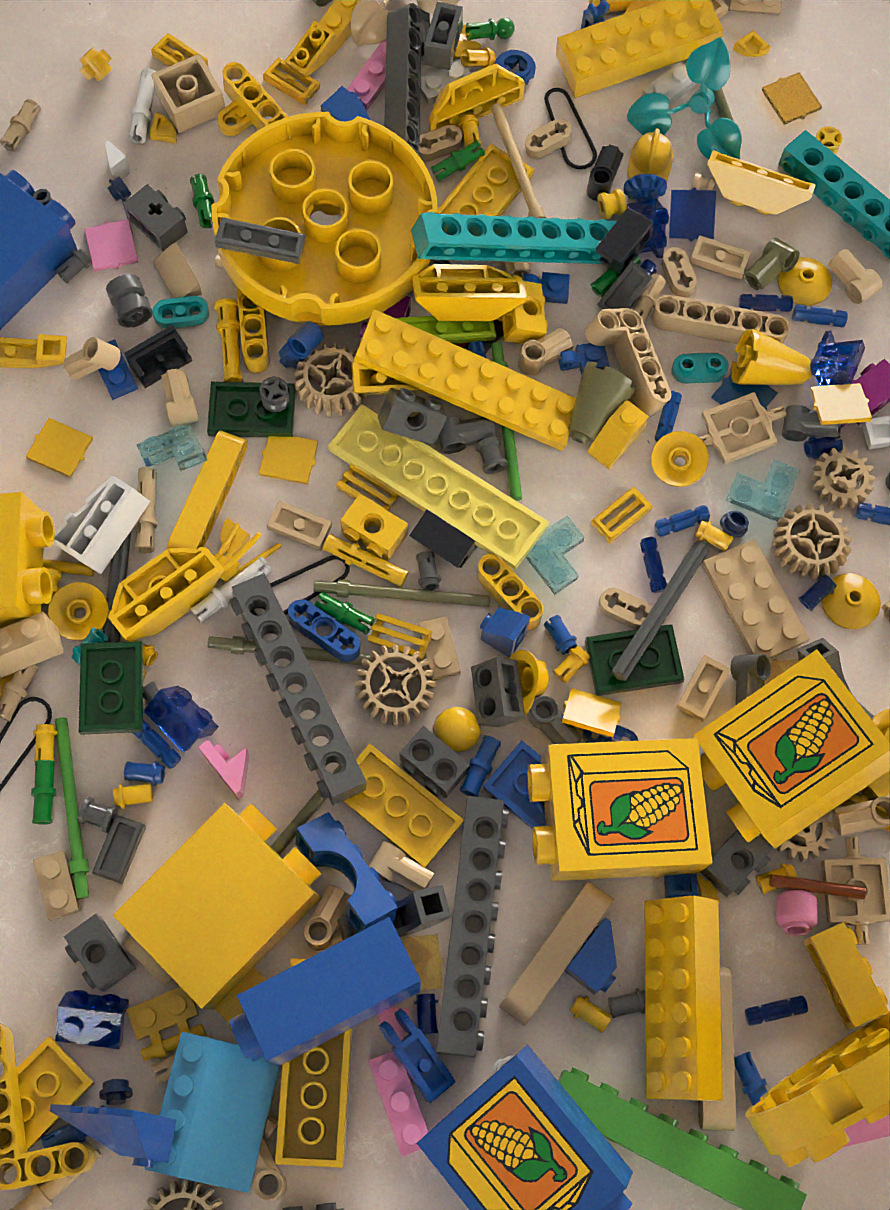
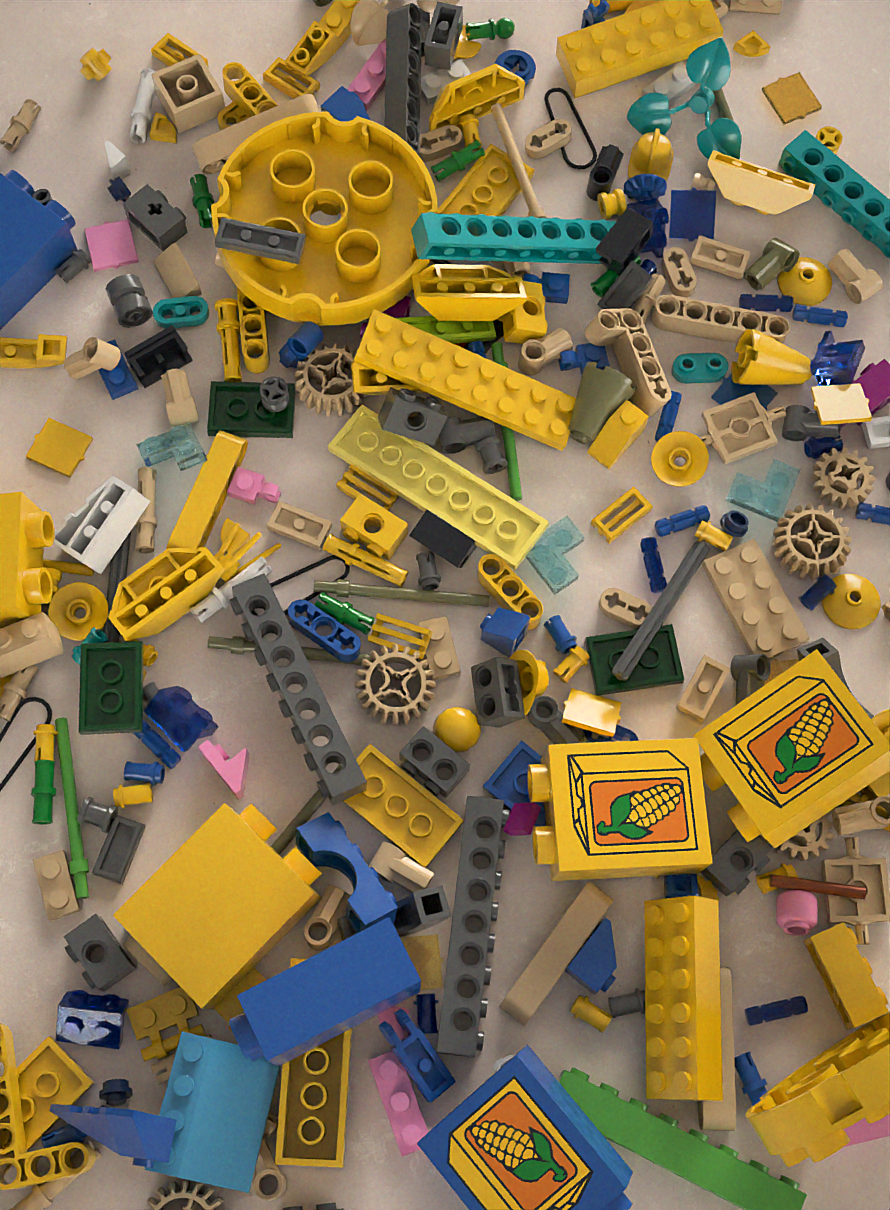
yellow piece [259,436,318,485] -> none
blue pin [459,735,501,797] -> none
yellow pin [461,47,495,69] -> none
none -> tan beam [192,94,320,175]
none -> bright pink plate [227,467,281,505]
none -> magenta tile [503,802,541,836]

